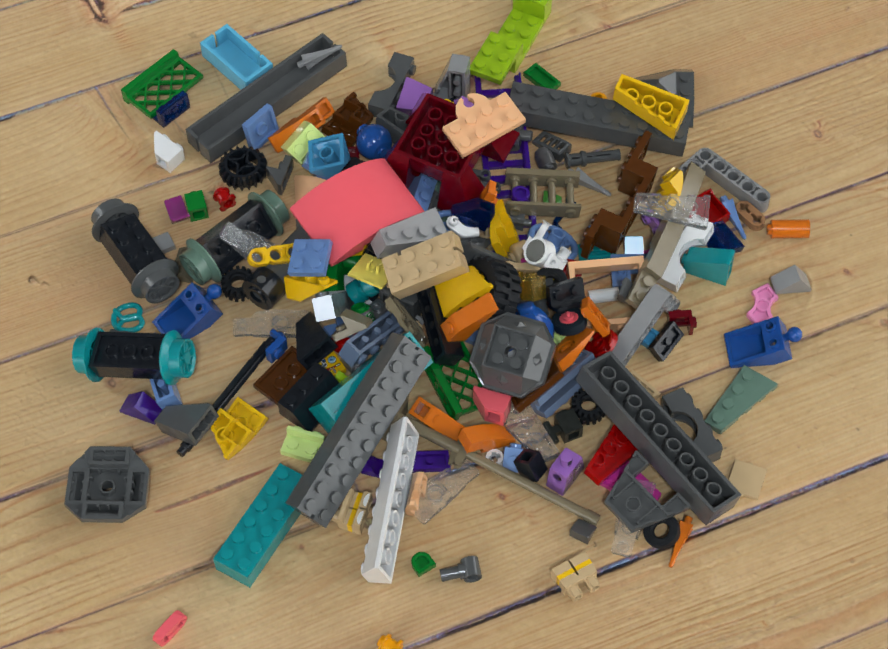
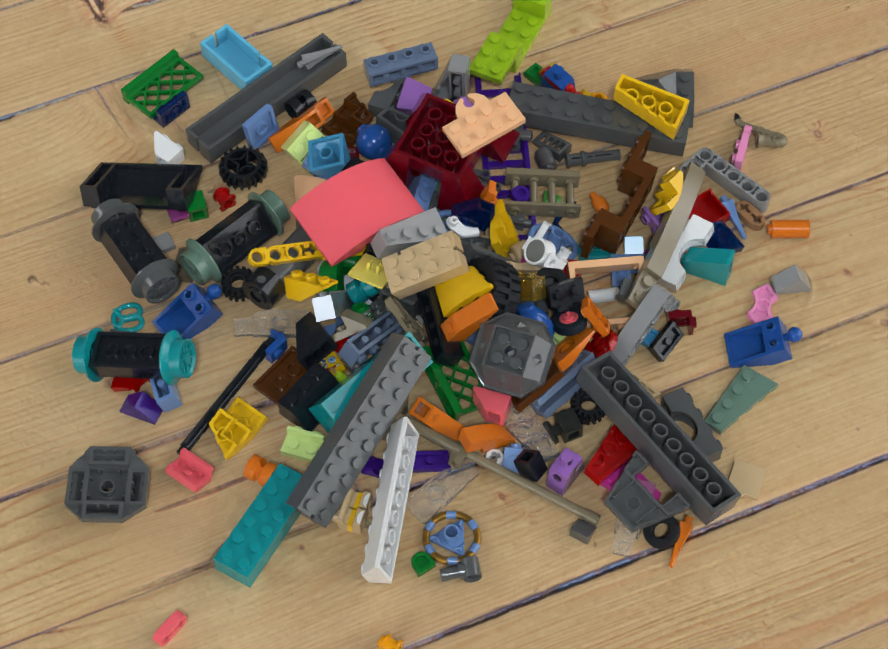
dark grey slope [154,403,219,446] -> none
clear piece [219,222,276,268] -> none
dark grey slope [266,155,294,196] -> none
medium blue plate [287,239,333,277] -> none
light nougat slope [405,472,428,516] -> none
tan hips [551,551,600,602] -> none
light grey piece [568,167,611,196] -> none
clear wing [633,193,711,230] -> none
none -> black slope [80,162,203,211]
none -> red slope [110,377,150,393]
none -> coral bracket [165,448,214,493]
none -> orange wheel [243,454,278,487]
none -> black wheel [284,89,317,119]
none -> sand blue brick [363,42,438,87]
none -> medium blue piece [422,511,481,565]
none -> blue torso [539,62,592,96]
none -> orange cylinder [589,191,610,213]
none -> bright pink plate [731,125,752,171]
none -> dark tan piece [734,113,787,148]

